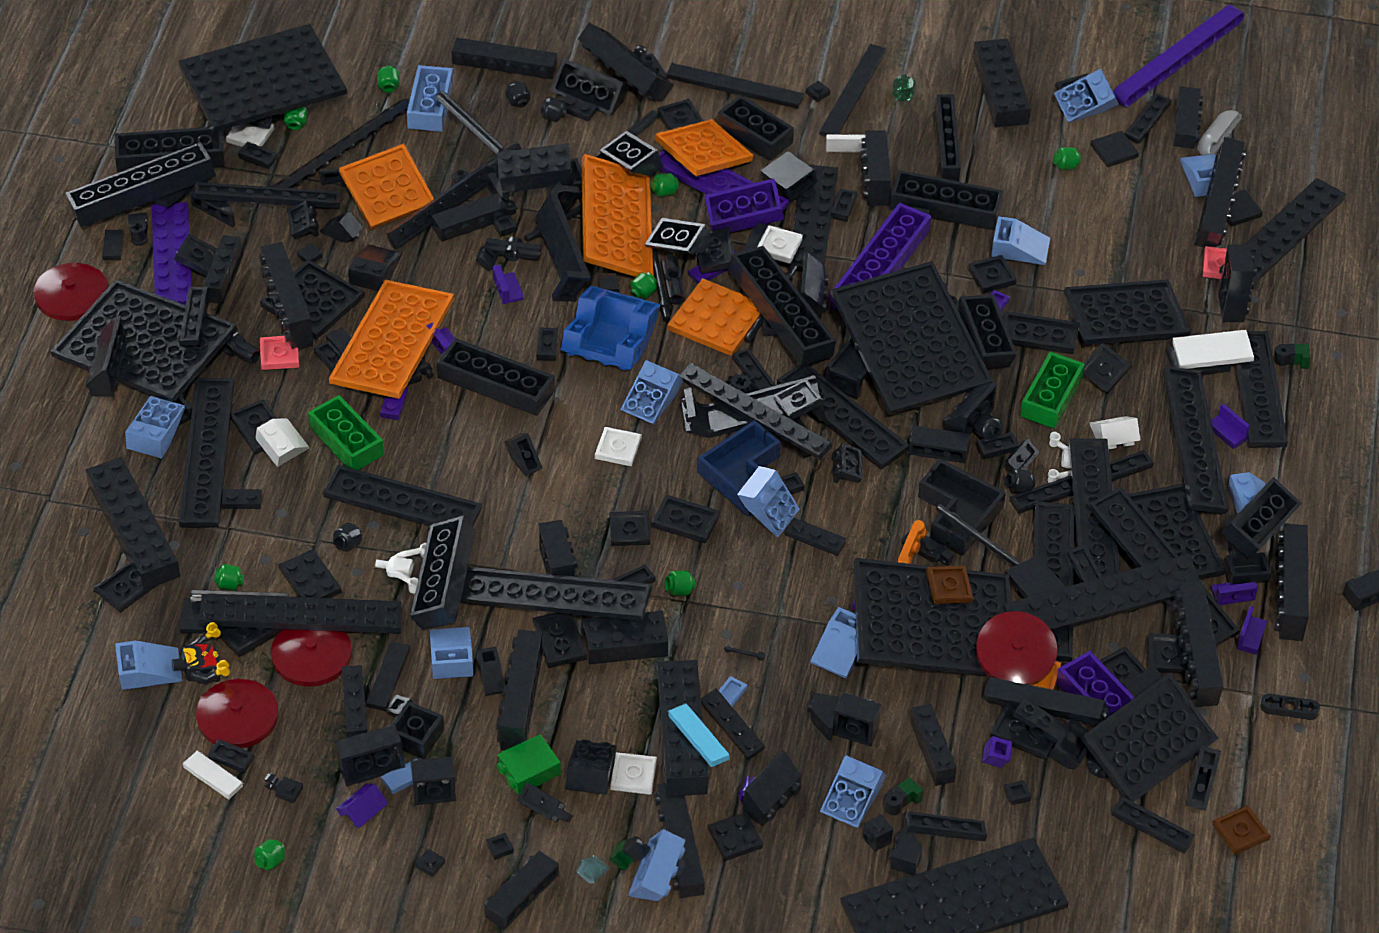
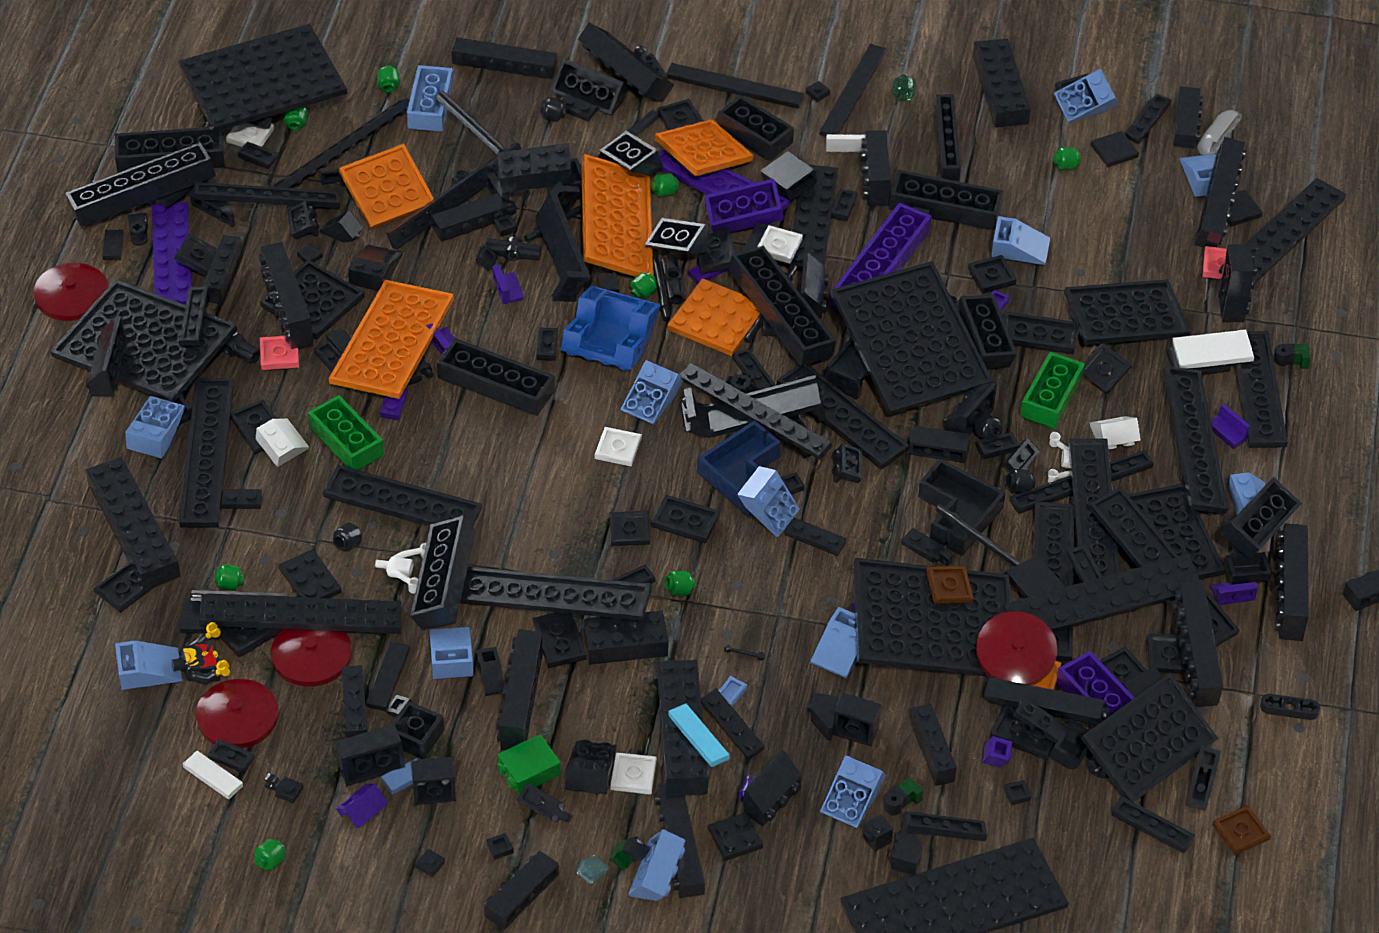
black slope [504,433,543,476] -> none
black head [505,81,531,108] -> none
black brick [539,520,577,577] -> none
black tile [773,379,824,420] -> none
orange plate [898,520,927,564] -> none
dark purple beam [1113,4,1244,107] -> none
dark purple panel [1237,606,1267,655] -> none

